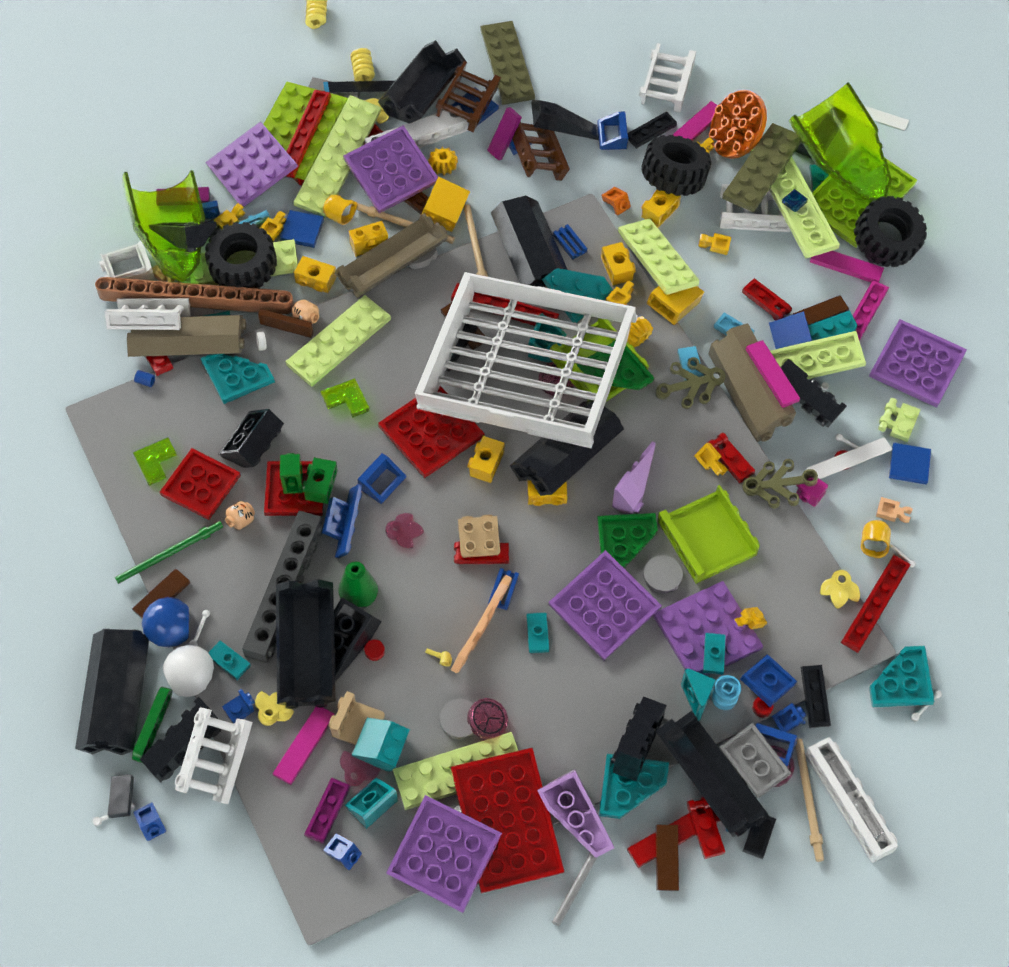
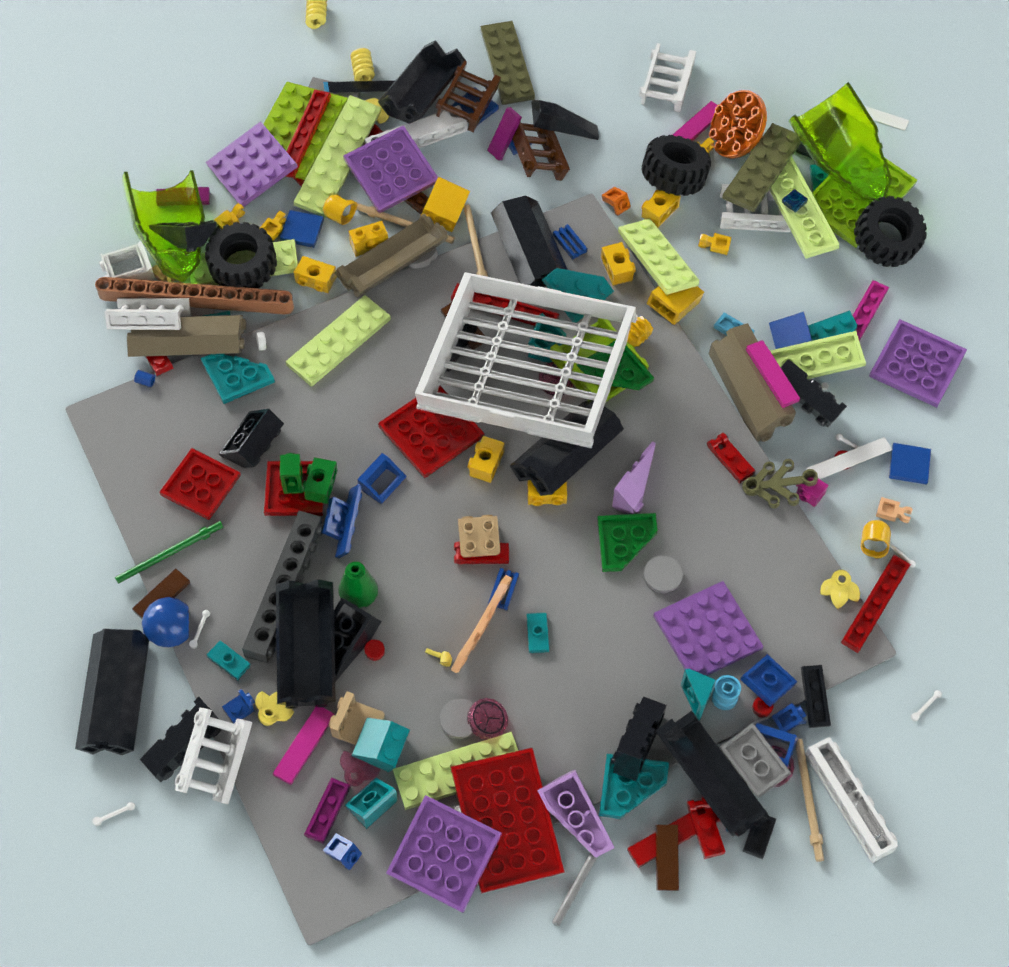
tile [107,775,134,818] -> none
green beam [132,687,173,763] -> none
clear neon green plate [133,437,177,486] -> none
blue bracket [133,802,166,841] -> none
white cylinder [163,645,214,697] -> none
blue bracket [194,200,220,222] -> none
light nougat head [225,501,255,530] -> none
medium azure pin [239,210,270,225] -> none
reddish brown tile [258,309,314,338] -> none
light nougat head [292,299,319,324] -> none
clear neon green plate [320,378,370,418] -> none
clear pink plate [385,513,424,548] -> none
yellow gear [428,146,458,176] -> none
medium lavender plate [548,550,662,661] -> none
blue tile [597,111,628,150] -> none
yellow plate [606,280,634,305] -> none
black tile [628,111,677,149] -> none
olive plant [655,357,725,409] -> none
lime panel [657,485,760,584] -> none
medium azure plate [677,346,704,381] -> none
yellow plate [694,443,728,476] -> none
teal plate [703,633,726,675] -> none
yellow plate [734,607,767,630] -> none
red plate [742,278,792,321] -> none
reddish brown tile [793,295,849,325] -> none
dark pink tile [810,251,884,282] -> none
teal plate [869,646,935,707] -> none
yellowish green plate [878,398,921,442] -> none

